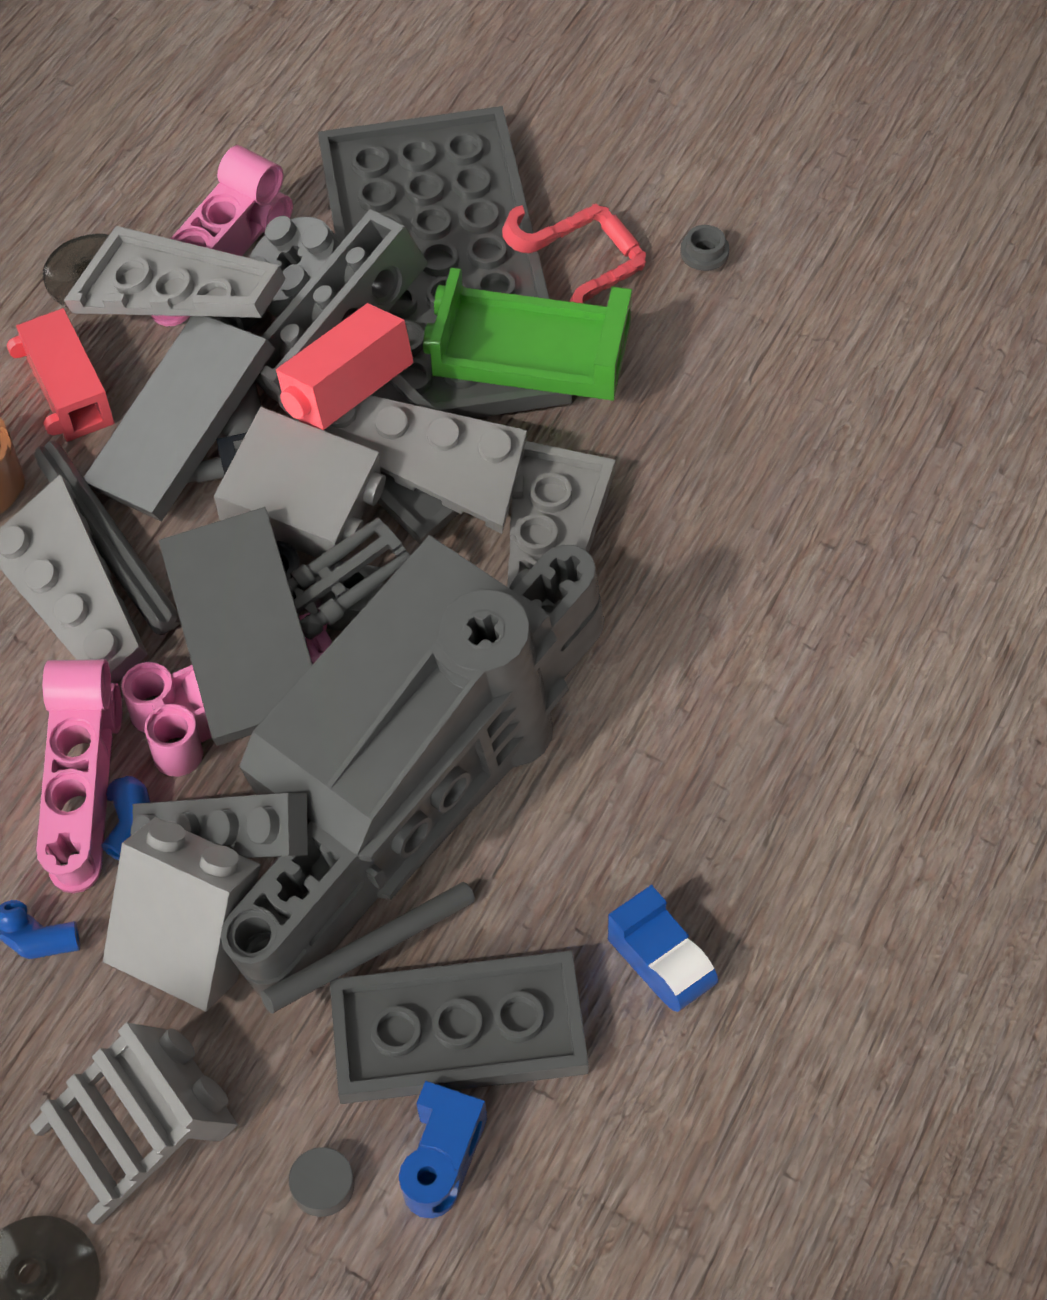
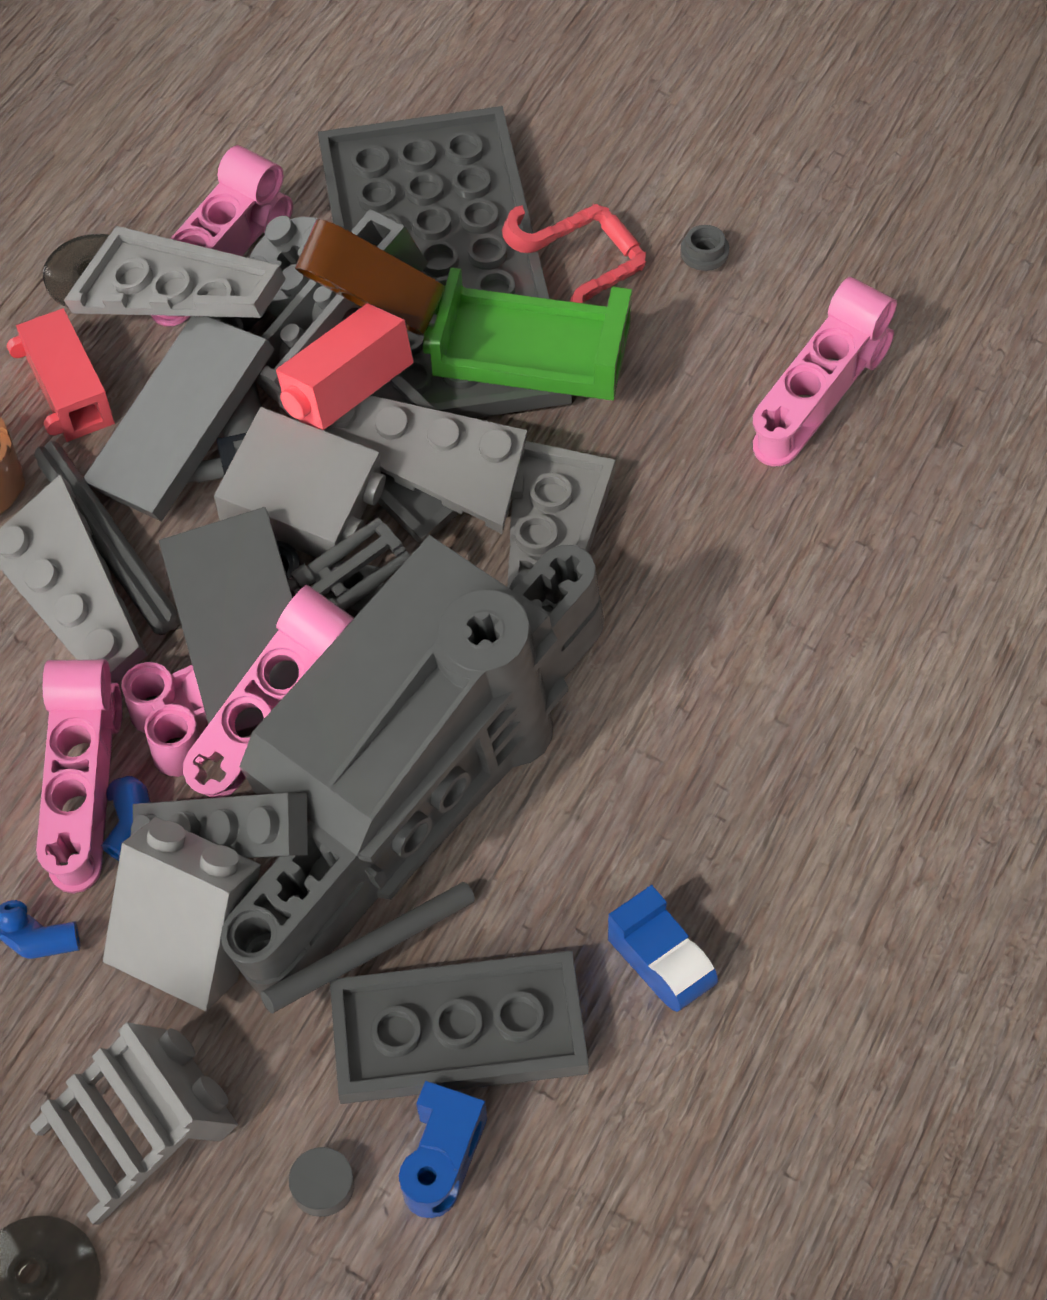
none -> bright pink piece [183,585,354,798]
none -> reddish brown beam [295,219,445,336]
none -> bright pink piece [753,277,897,466]

